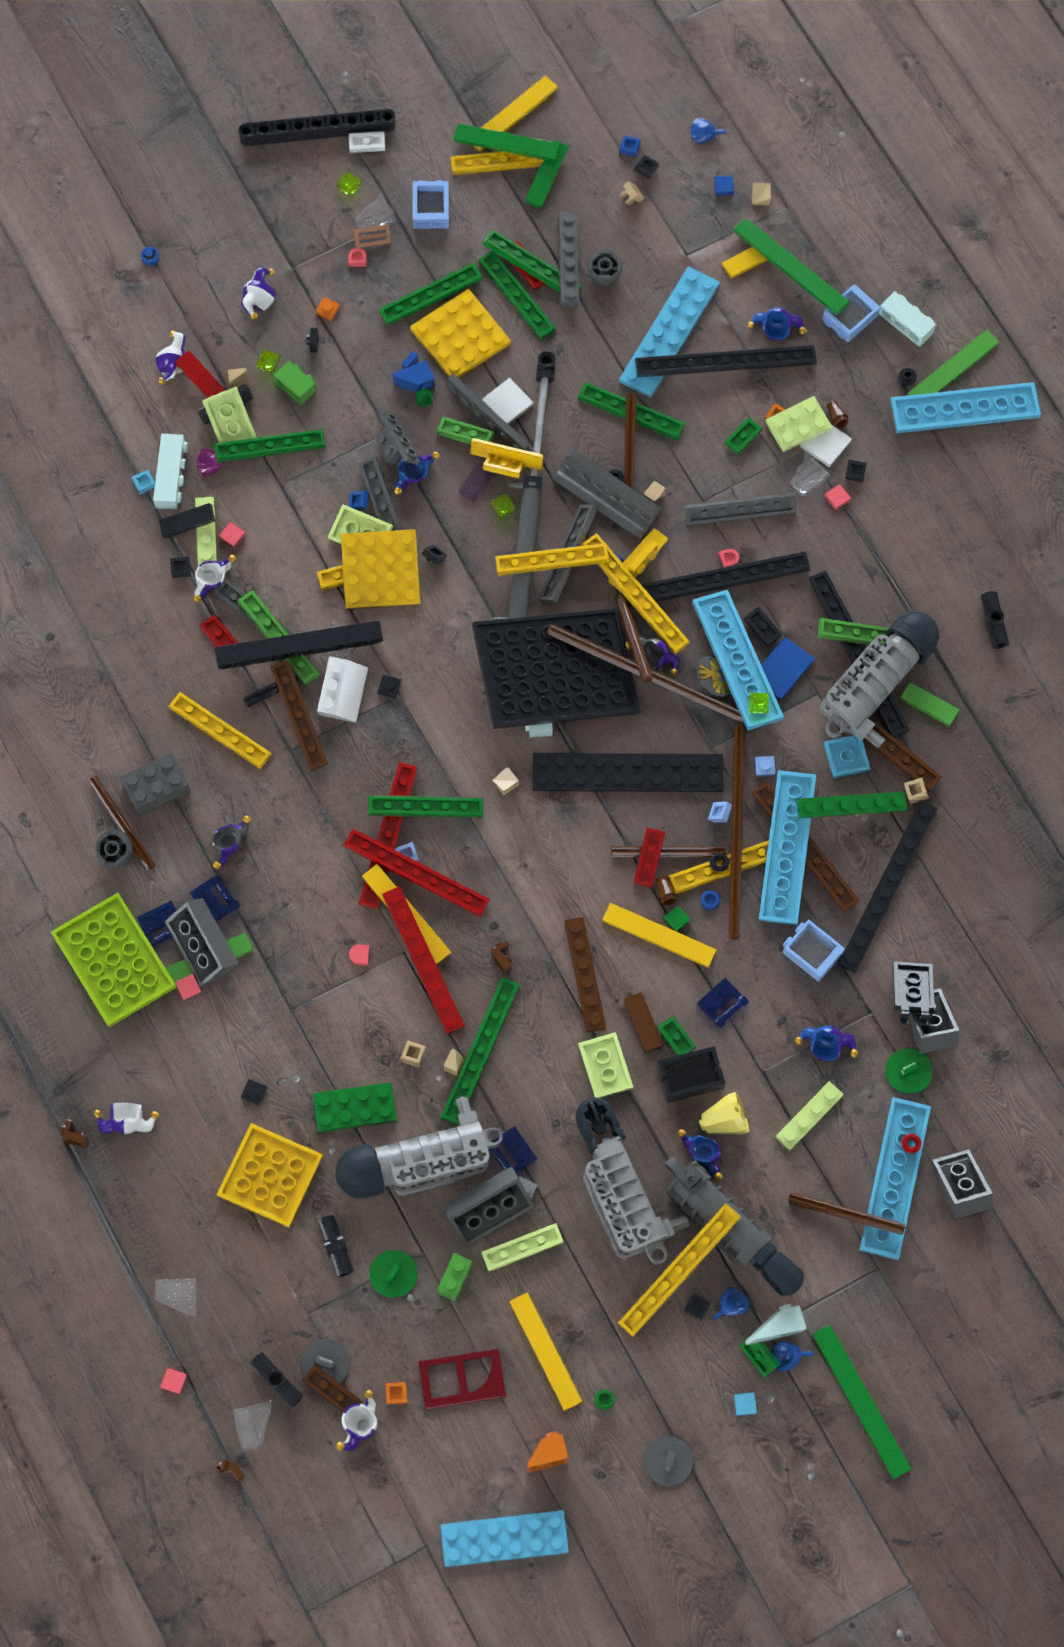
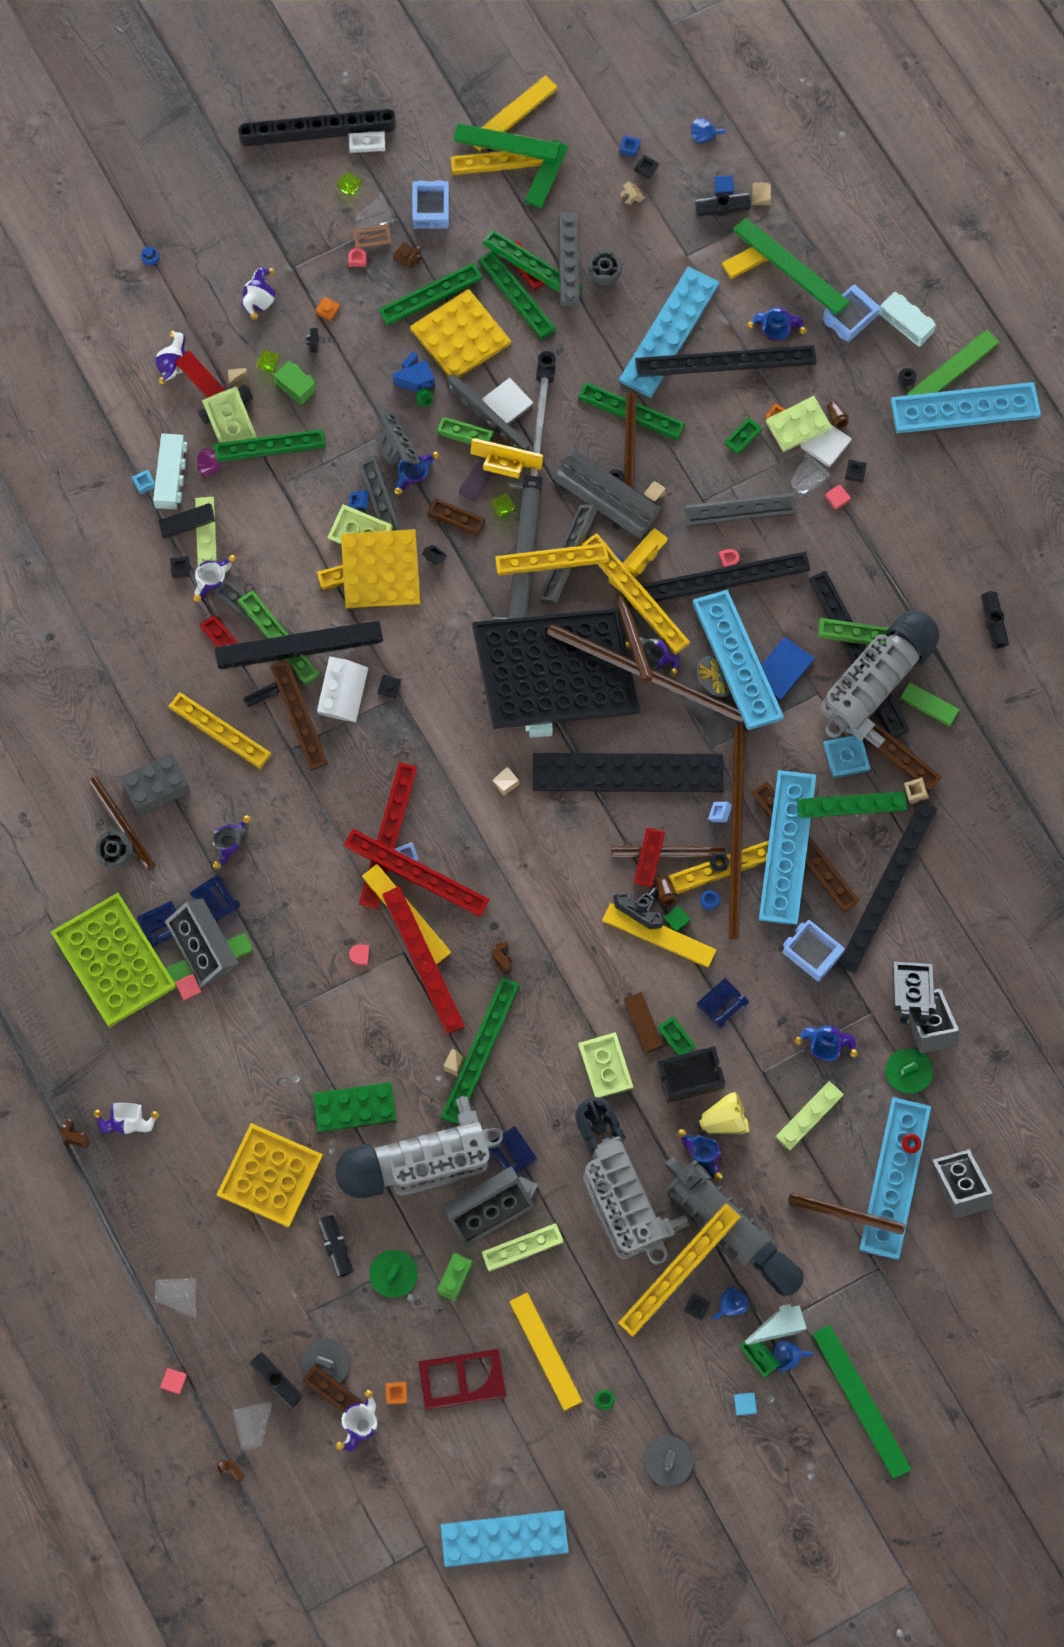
coral tile [219,522,245,548] -> none
black plate [241,1079,267,1106] -> none
green tile [368,796,483,818] -> none
tan slope [401,1040,426,1068] -> none
orange slope [527,1432,568,1473] -> none
reddish brown plate [564,917,606,1033] -> none
black plate [744,607,782,647] -> none
clear neon green plate [749,692,769,714] -> none
light blue plate [755,756,775,777] -> none
none -> reddish brown bracket [393,242,422,269]
none -> reddish brown tile [427,498,485,537]
none -> black piece [613,888,663,930]
none -> black piece [695,193,751,216]

